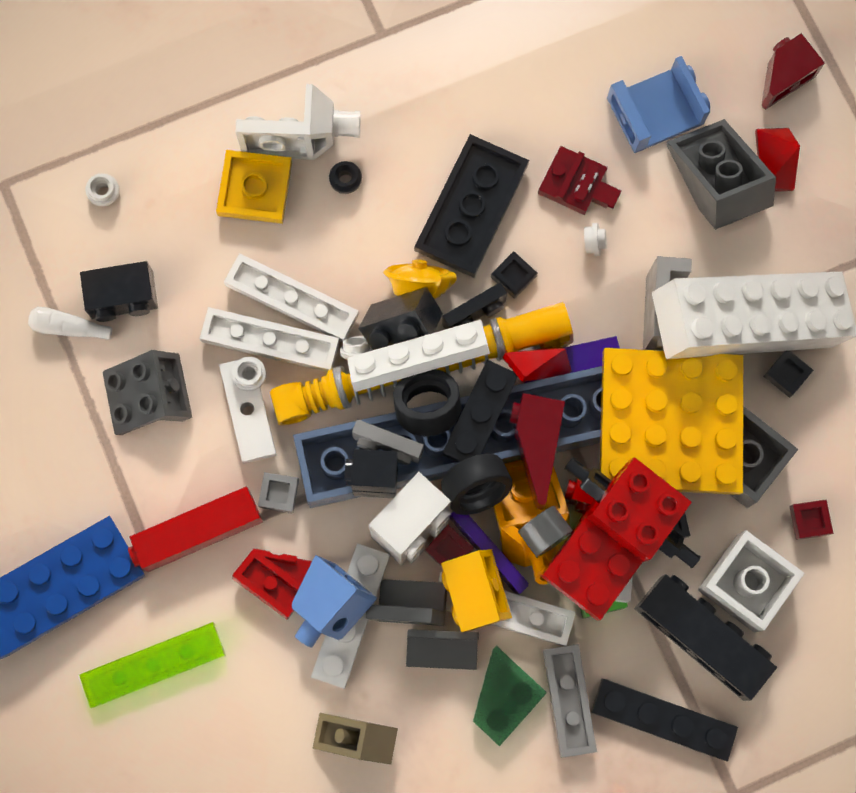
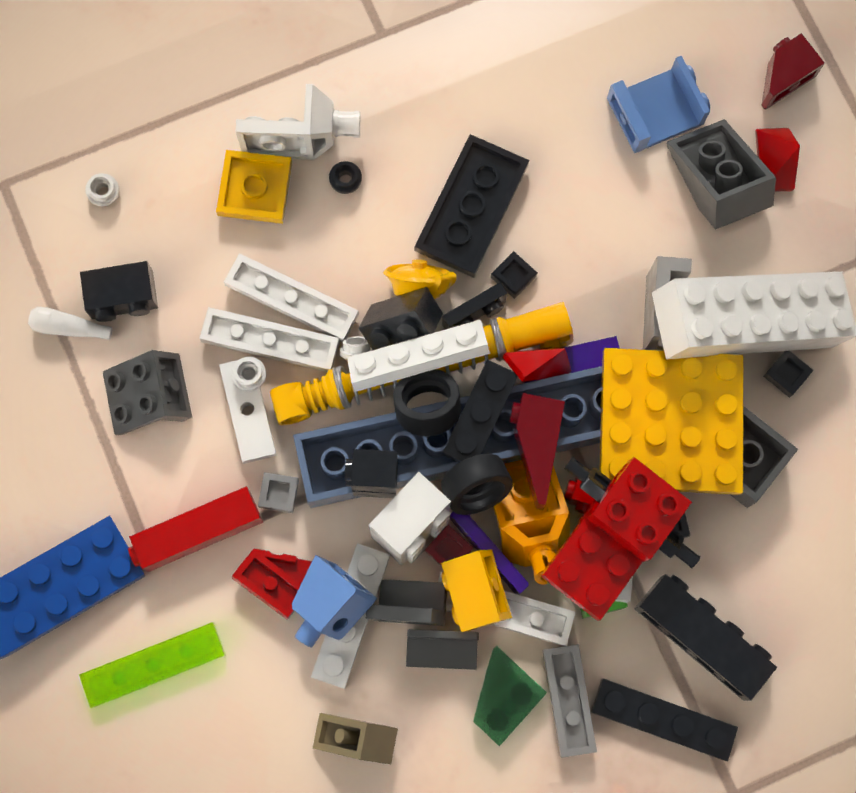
light grey plate [352,419,424,465] -> none
dark grey piece [518,506,573,558] -> none
dark red piece [538,146,622,215] -> none
white plate [584,223,607,256] -> none
white brick [698,530,805,633] -> none
dark red plate [789,499,834,540] -> none

